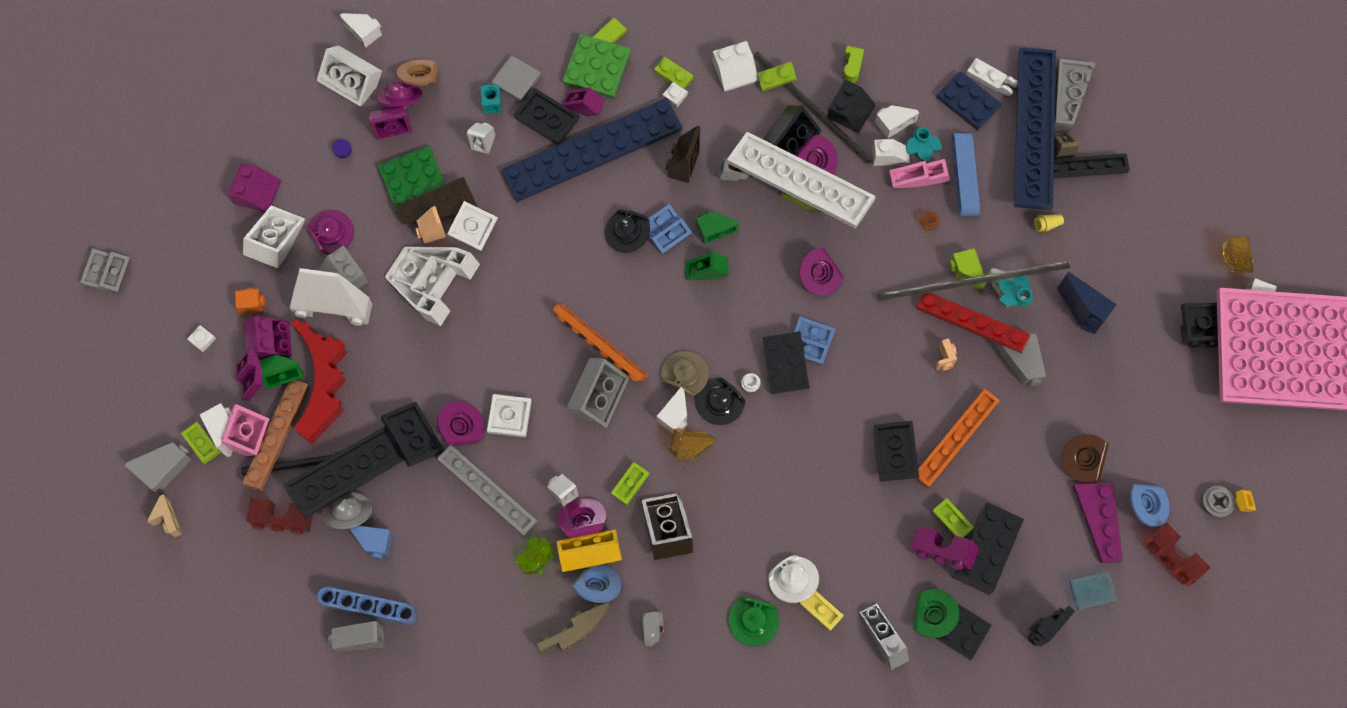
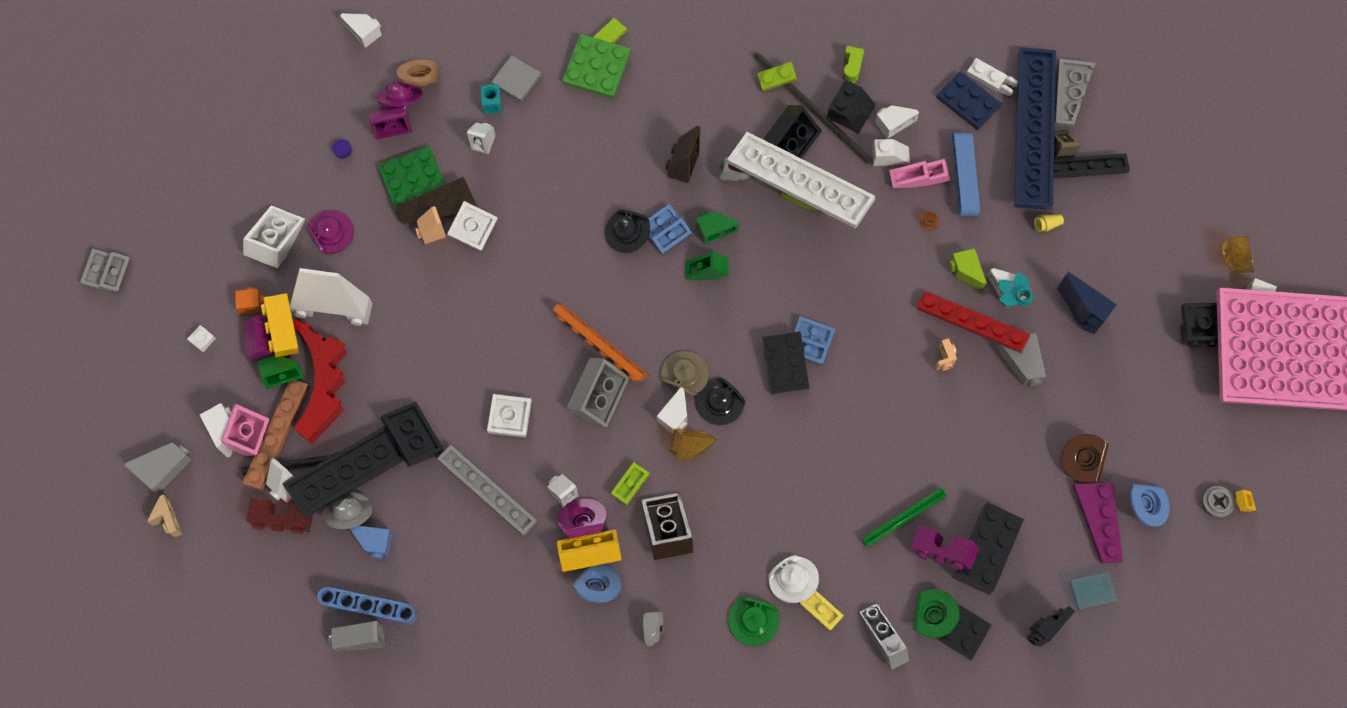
lime plate [181,422,221,464] -> none
magenta slope [227,162,281,212] -> none
magenta slope [235,347,263,401] -> none
white slope [317,45,382,106] -> none
light grey slope [318,245,368,288] -> none
white wedge [385,247,480,326] -> none
magenta hat [437,401,485,446] -> none
dark blue plate [501,98,683,202] -> none
black plate [514,88,580,145] -> none
clear neon green plate [516,537,555,575] -> none
dark tan slope [537,602,610,654] -> none
magenta slope [562,87,605,116] -> none
lime plate [654,57,694,89] -> none
white plate [663,82,688,108] -> none
white slope [712,41,758,92] -> none
white plate [741,373,760,392] -> none
magenta hat [796,135,838,174] -> none
magenta hat [799,247,843,296] -> none
black plate [873,421,919,482] -> none
clear smoke piece [878,261,1070,301] -> none
teal plate [906,127,942,162] -> none
orange plate [915,389,1000,488] -> none
lime plate [932,498,974,538] -> none
clear red arch [1144,523,1210,587] -> none
none -> yellow brick [261,293,299,358]
none -> white slope [266,458,295,503]
none -> green axle [862,488,947,547]

